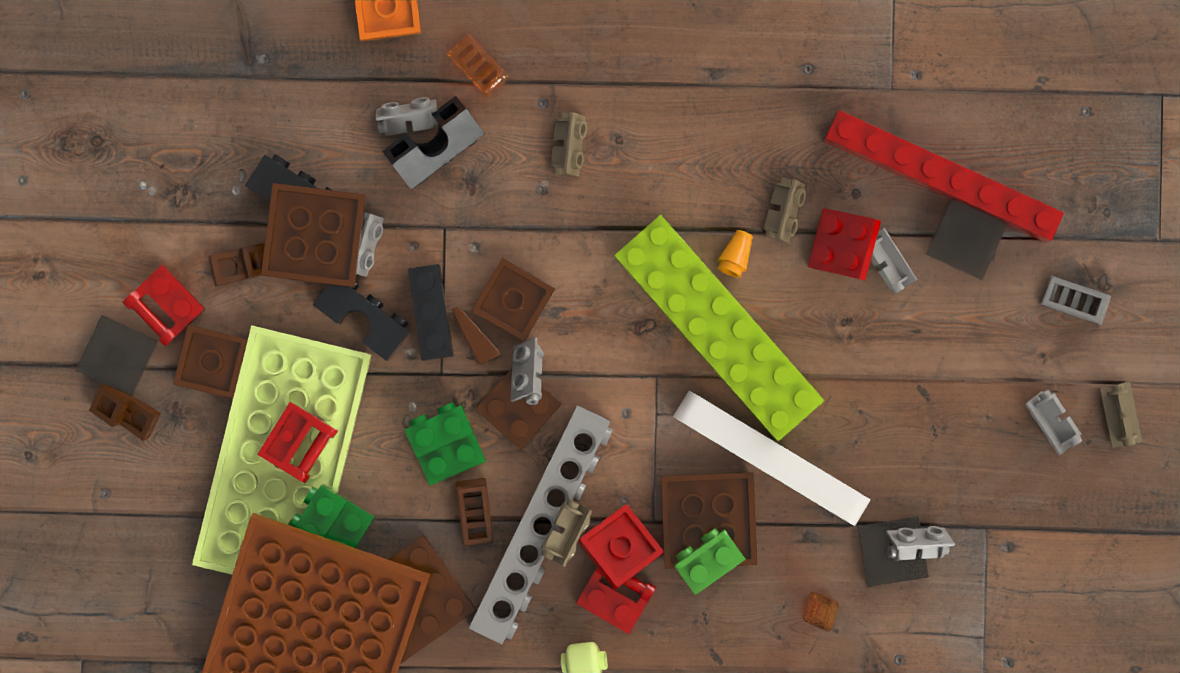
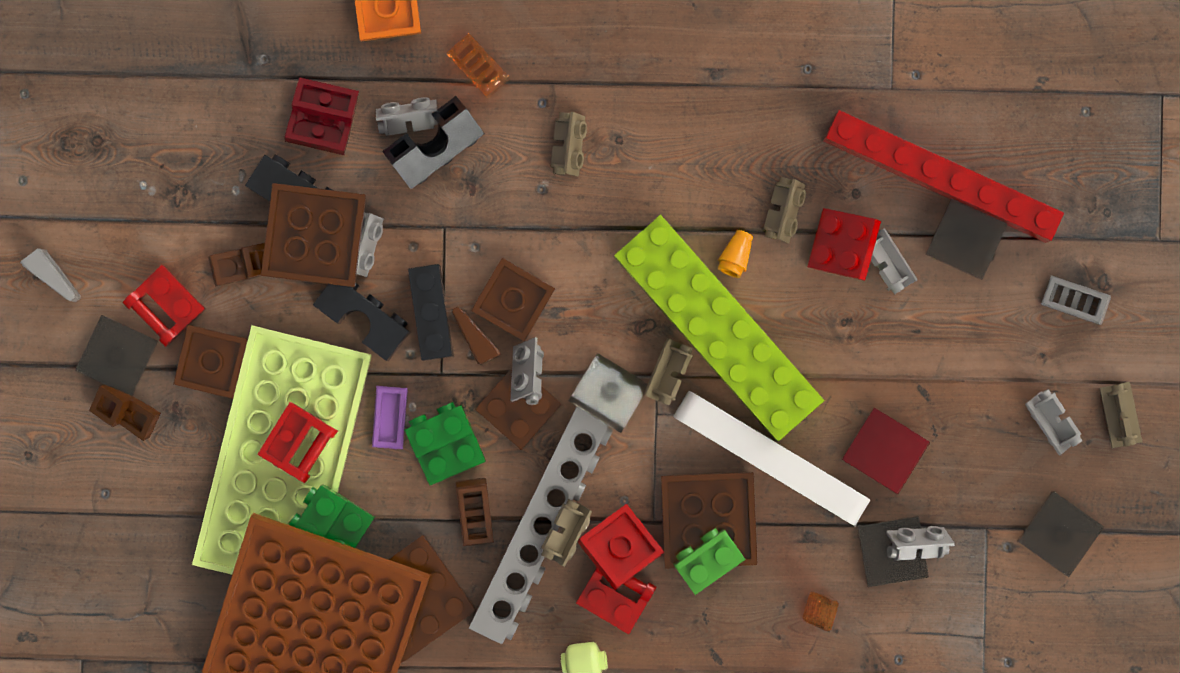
none -> light grey slope [20,248,81,302]
none -> dark red slope [284,77,359,155]
none -> medium lavender tile [372,386,408,449]
none -> clear smoke plate [568,353,648,433]
none -> dark tan hinge [644,338,693,405]
none -> dark red slope [842,408,930,494]
none -> clear smoke plate [1017,491,1104,577]

